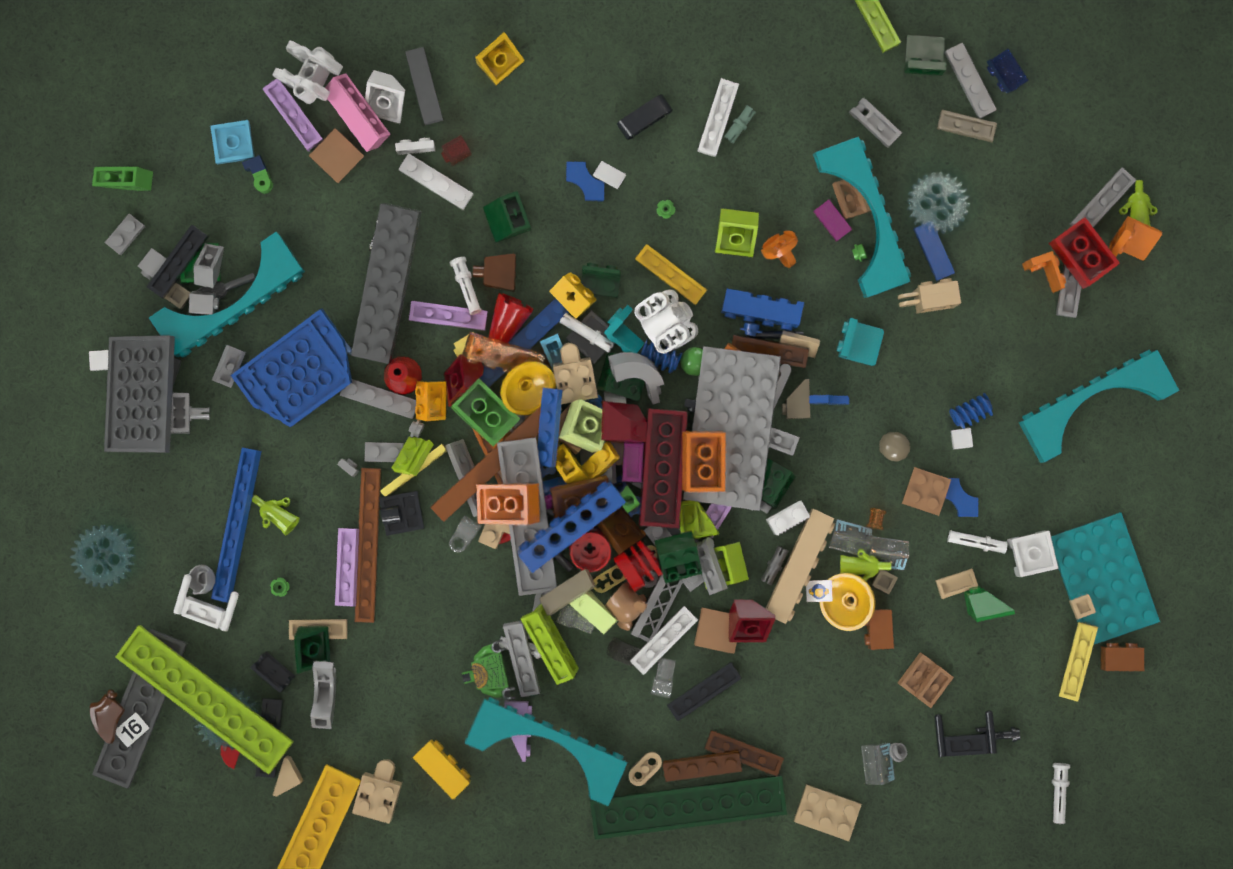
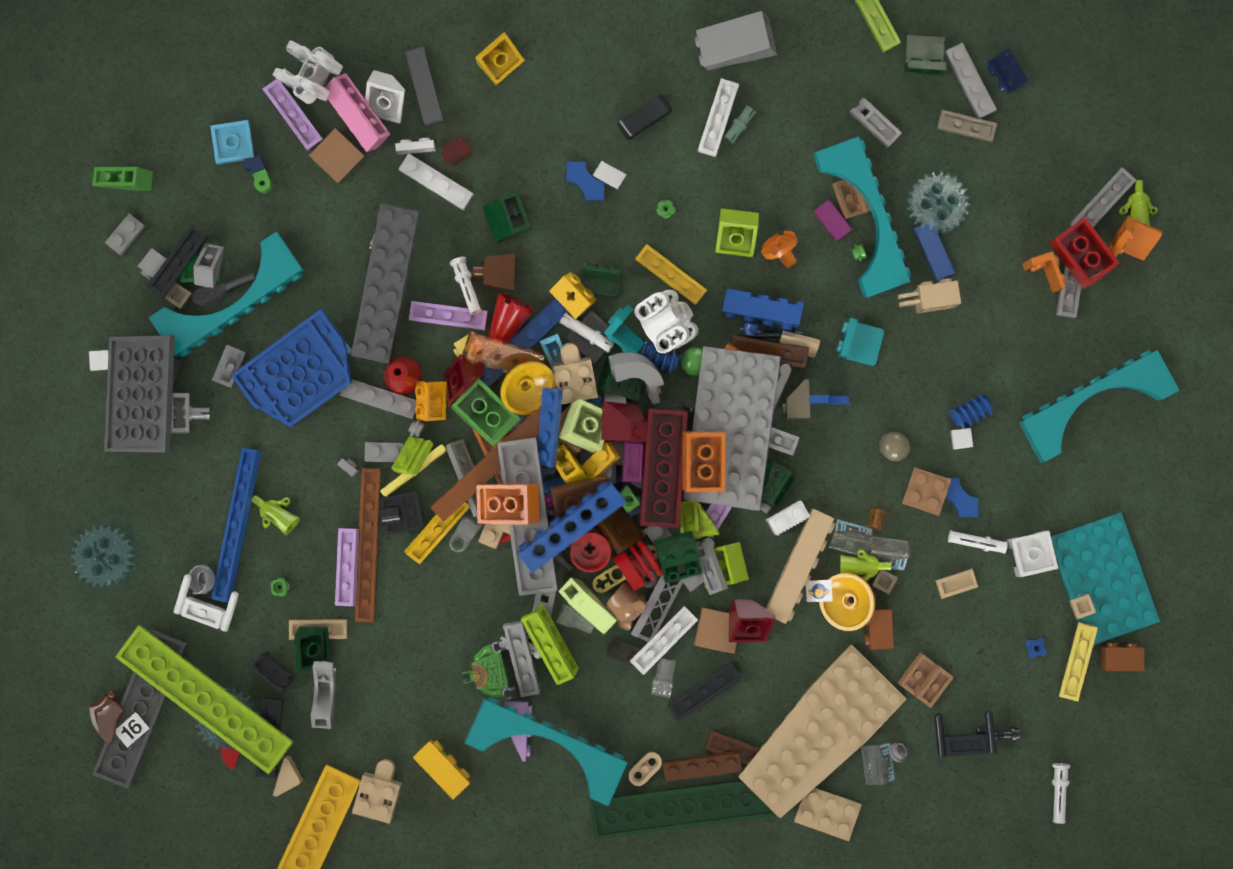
light grey brick [189,291,219,315] -> none
dark tan tile [539,569,596,616] -> none
flat silver pin [761,546,789,586] -> none
green slope [964,586,1015,622] -> none
none -> yellow plate [404,502,470,564]
none -> light grey slope [695,11,777,70]
none -> tan wing [738,644,906,818]
none -> blue plate [1025,637,1047,659]

